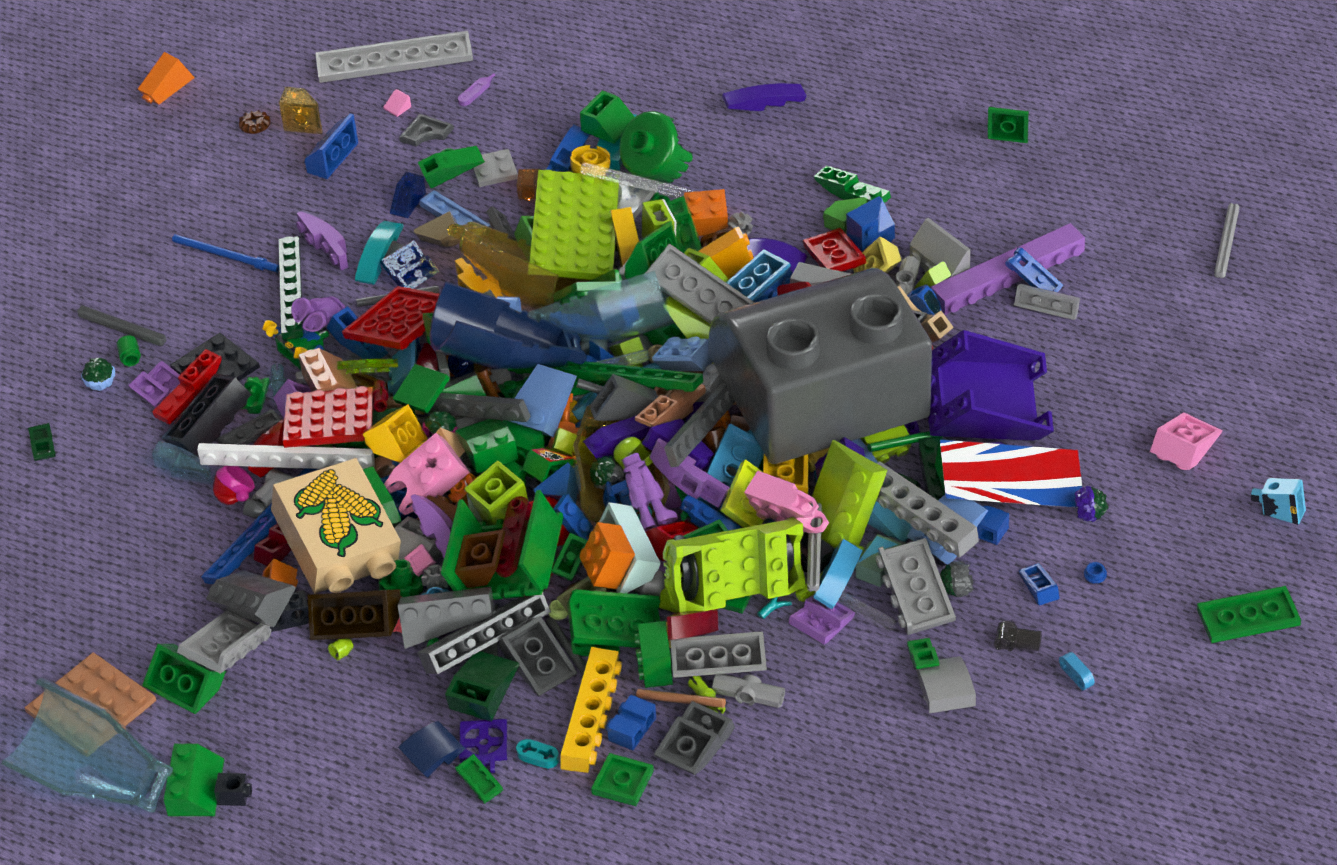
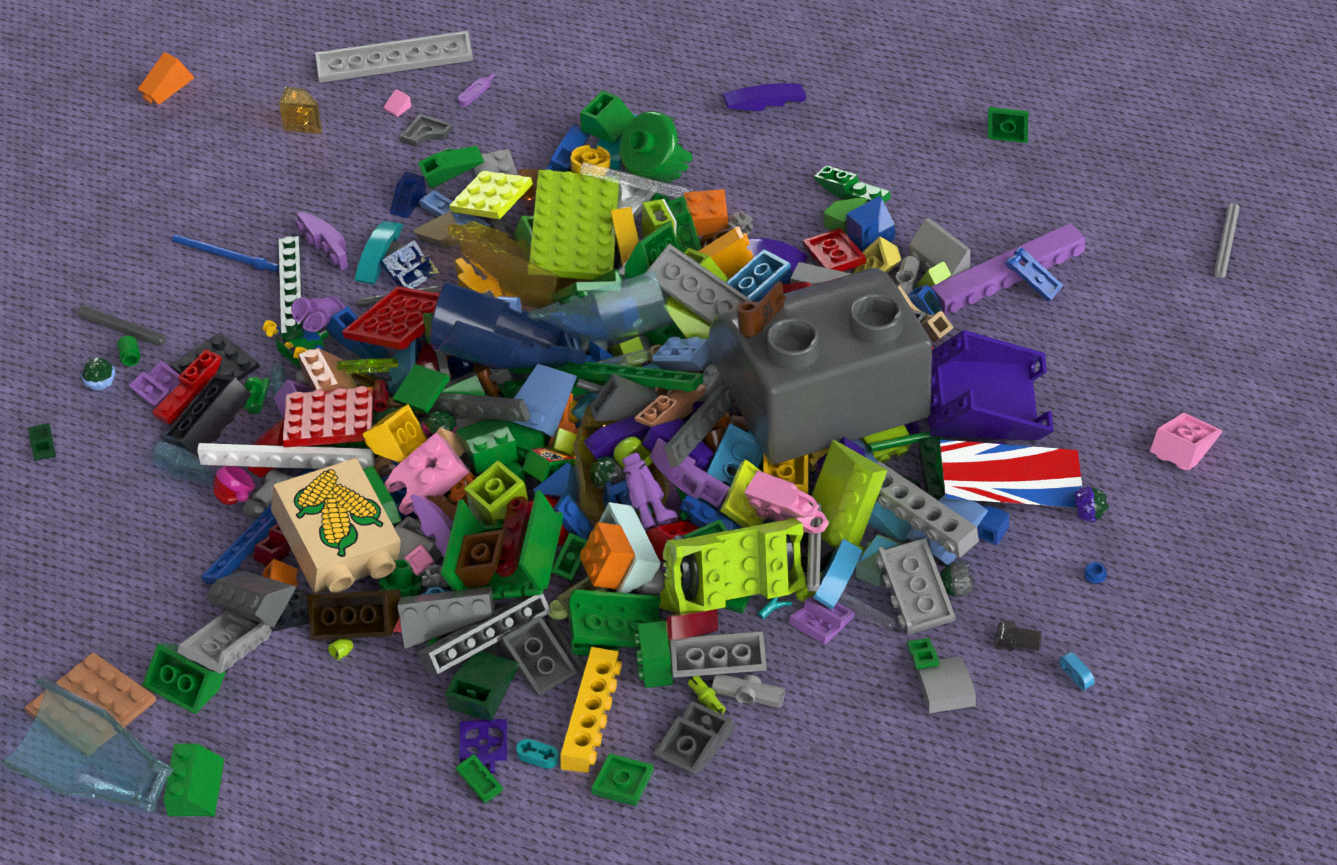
black brick [214,773,252,806] -> none
dark grey tile [217,409,282,445] -> none
reddish brown gear [239,110,270,134] -> none
blue slope [305,113,358,179] -> none
dark blue slope [398,721,465,778] -> none
blue brick [606,695,656,751] -> none
nougat bar [636,689,726,708] -> none
light grey plate [1014,284,1080,320] -> none
blue slope [1018,563,1060,605] -> none
green plate [1197,586,1301,643] -> none
medium azure torso [1251,478,1306,525] -> none
none -> neon yellow plate [449,171,533,219]
none -> reddish brown door [737,281,786,338]

